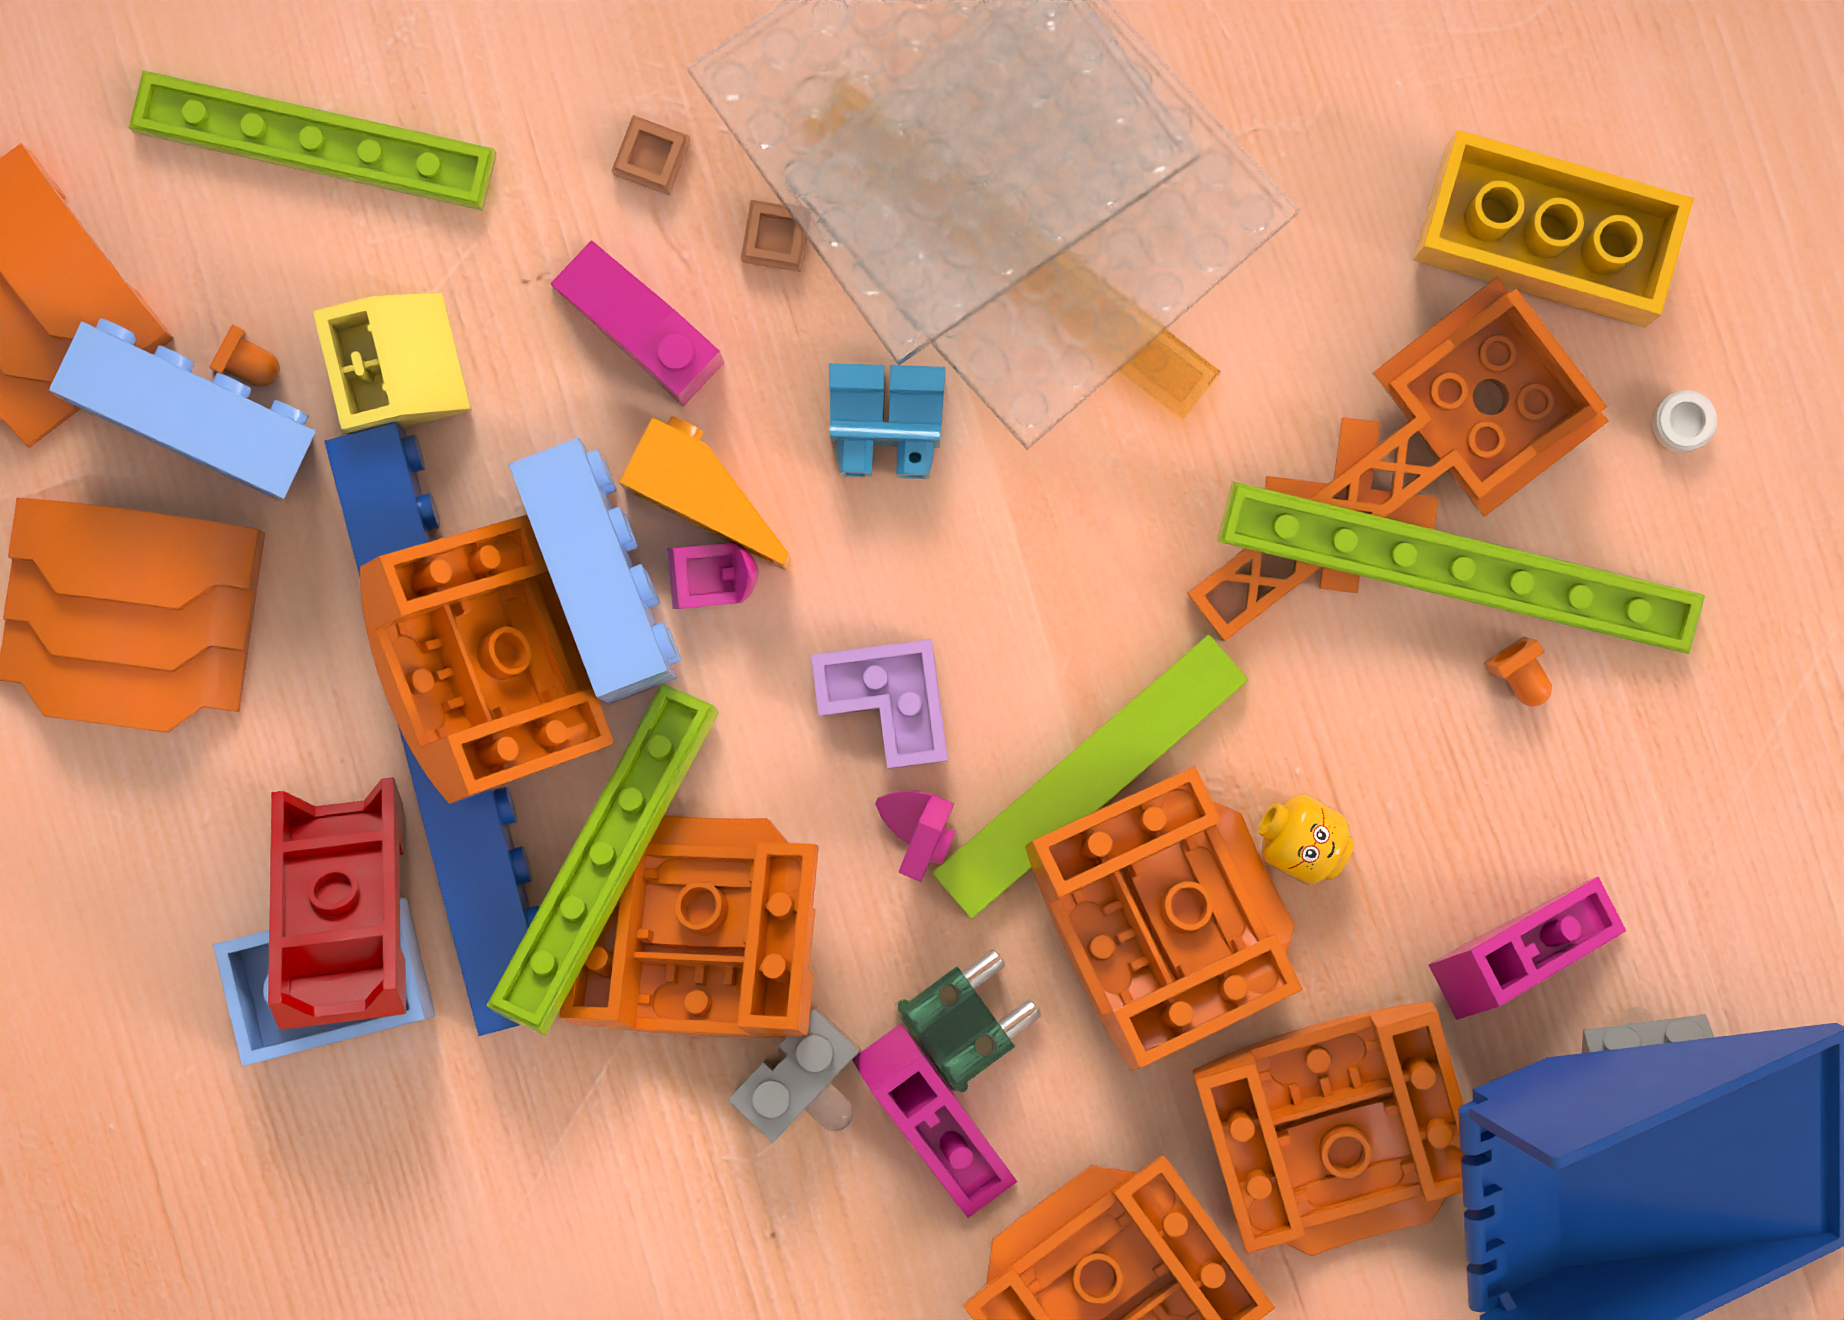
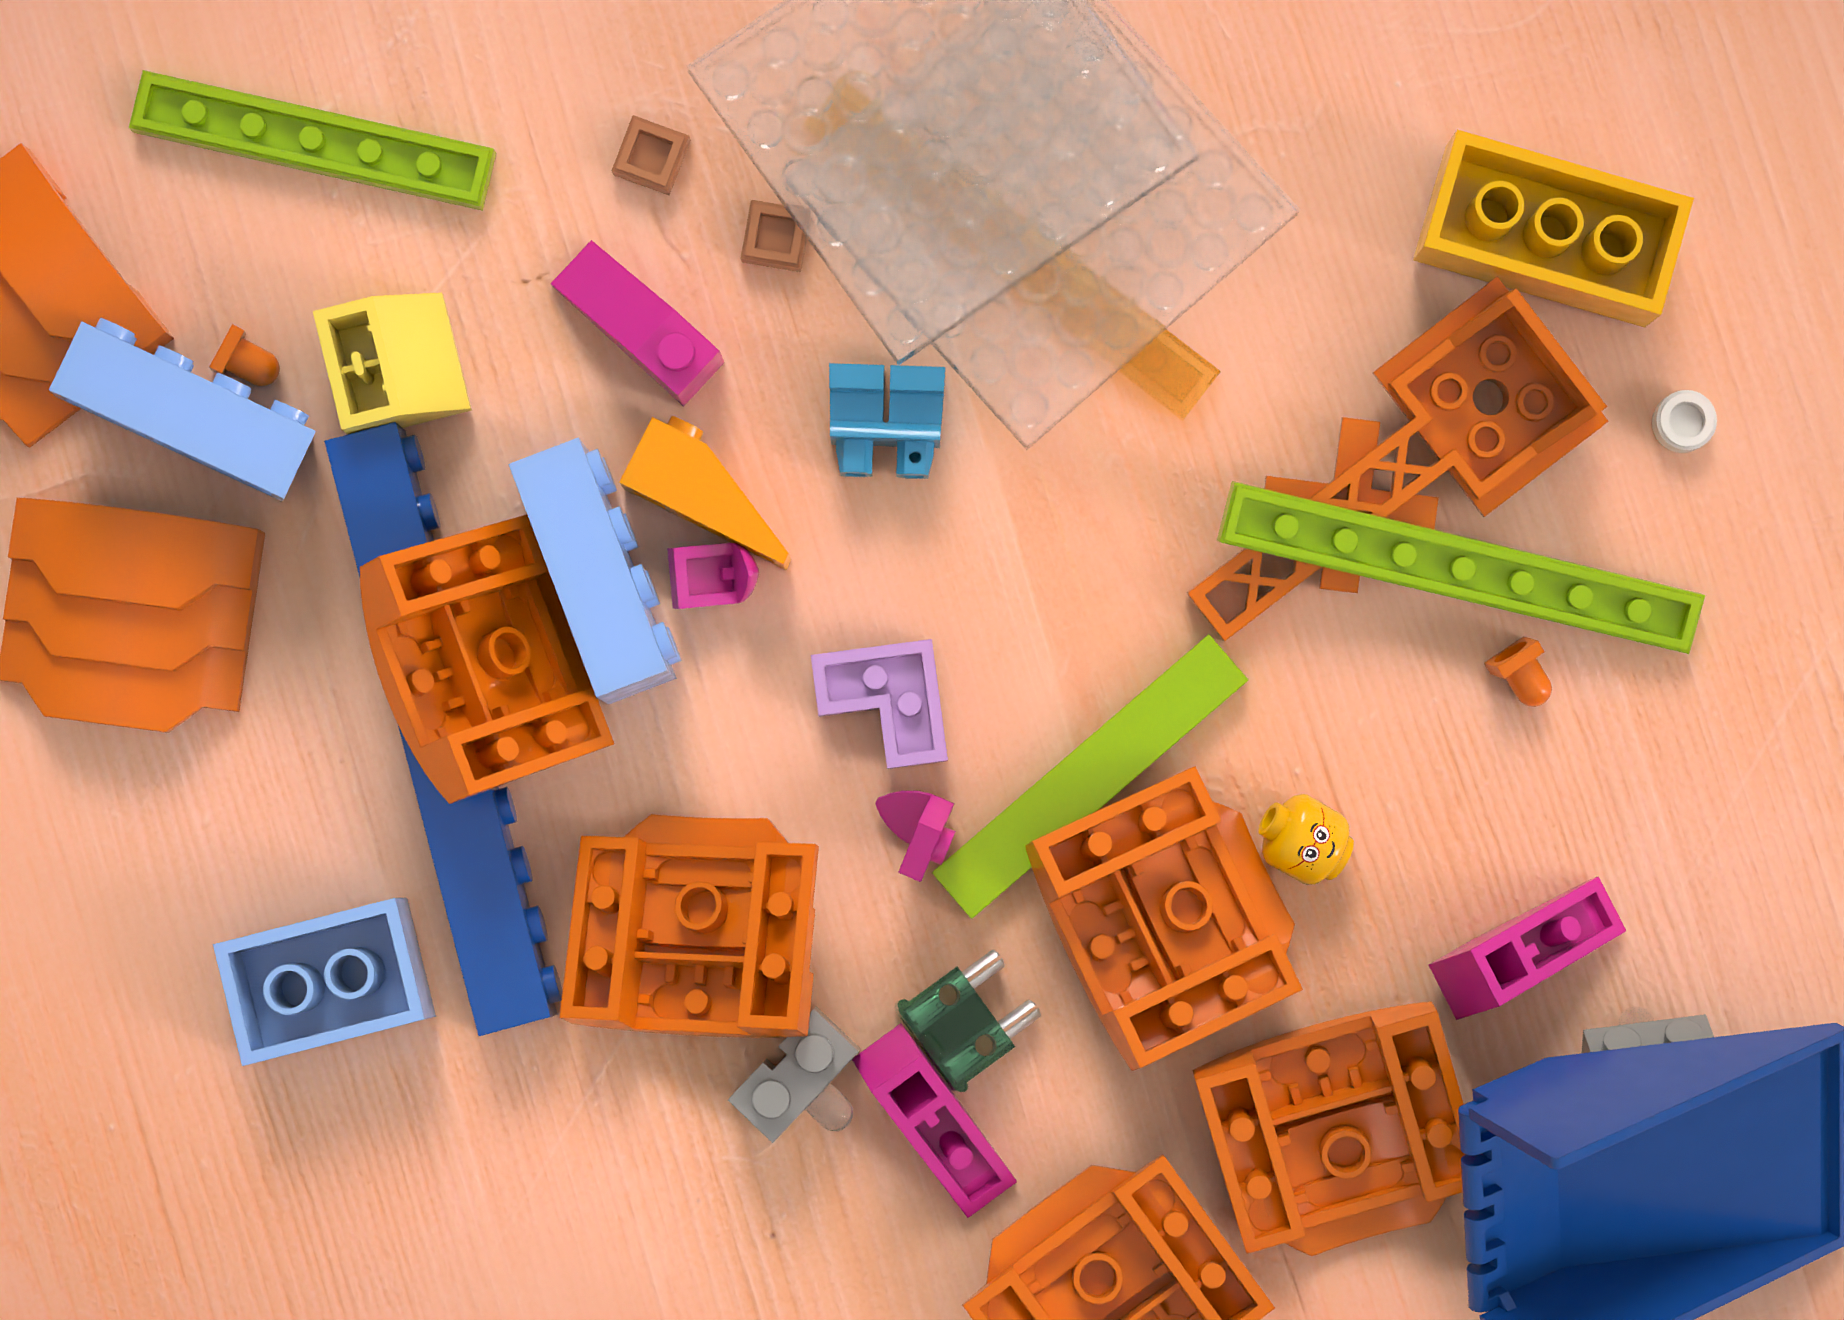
red piece [268,777,406,1030] -> none
lime tile [486,683,719,1036] -> none

